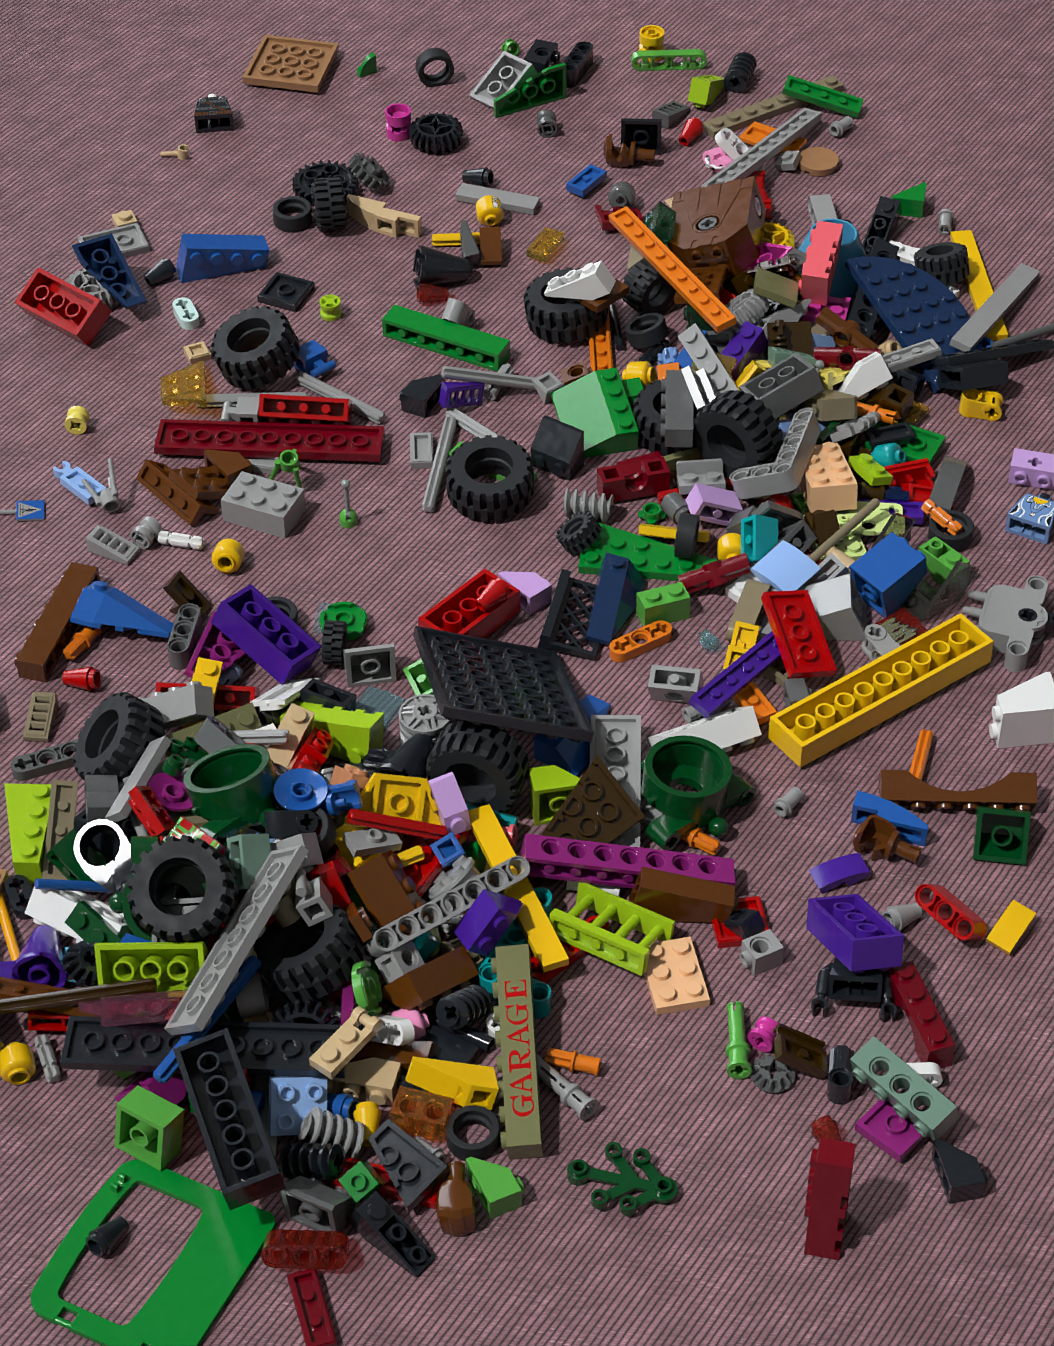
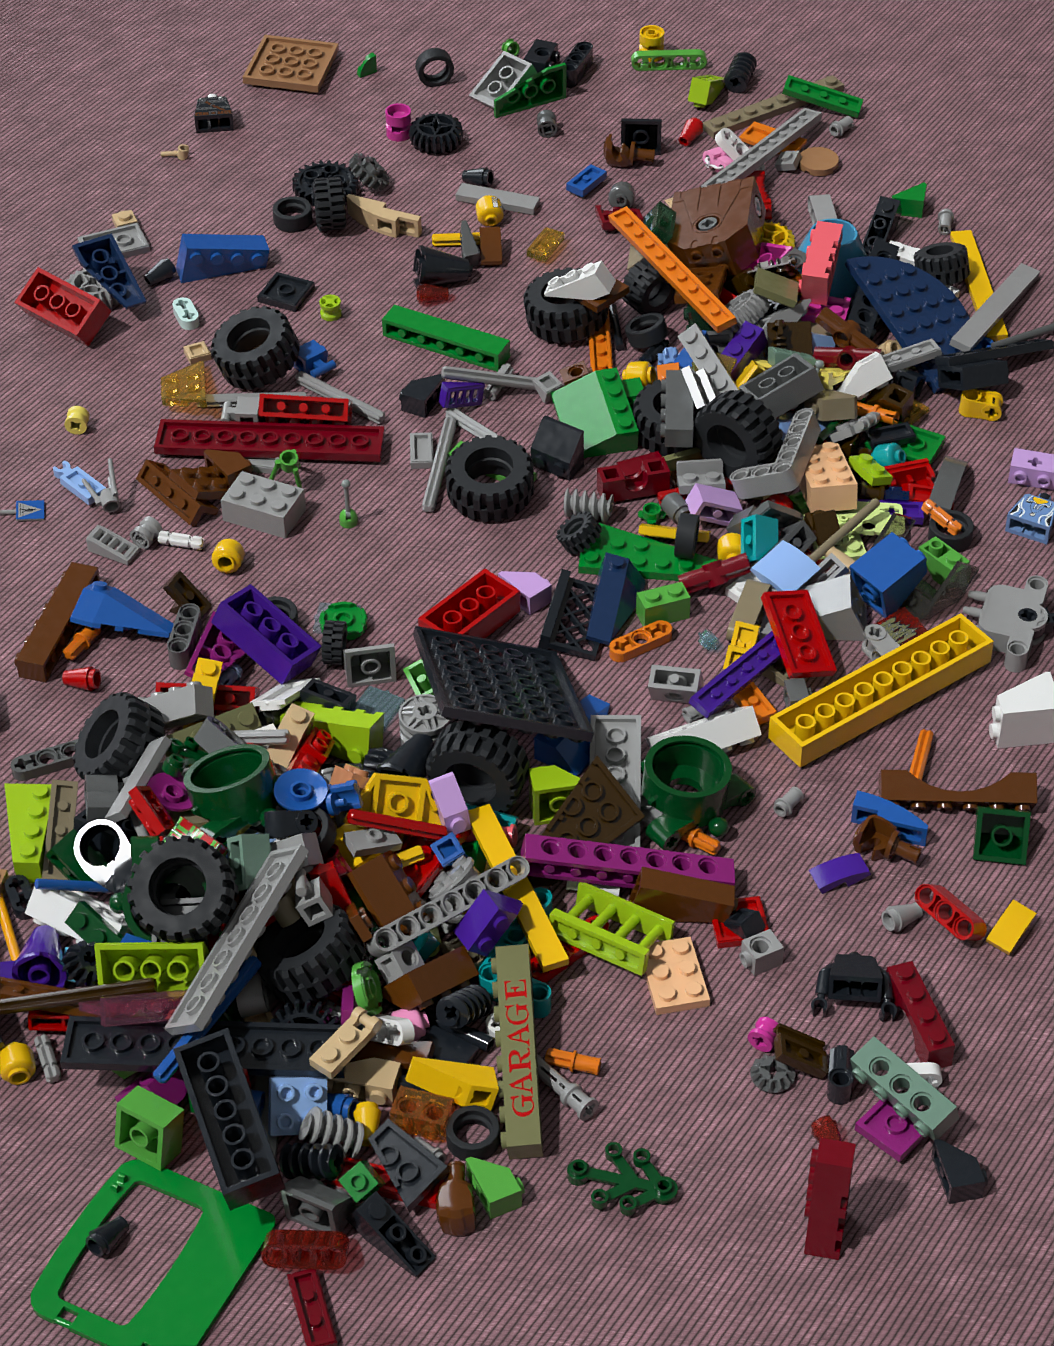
dark tan slope [23,692,59,742] -> none
light grey piece [442,298,475,328] -> none
red cone [474,578,510,612] -> none
dark grey slope [652,101,690,129] -> none
bright green pin [726,1001,752,1079] -> none
dark purple brick [806,894,904,973] -> none

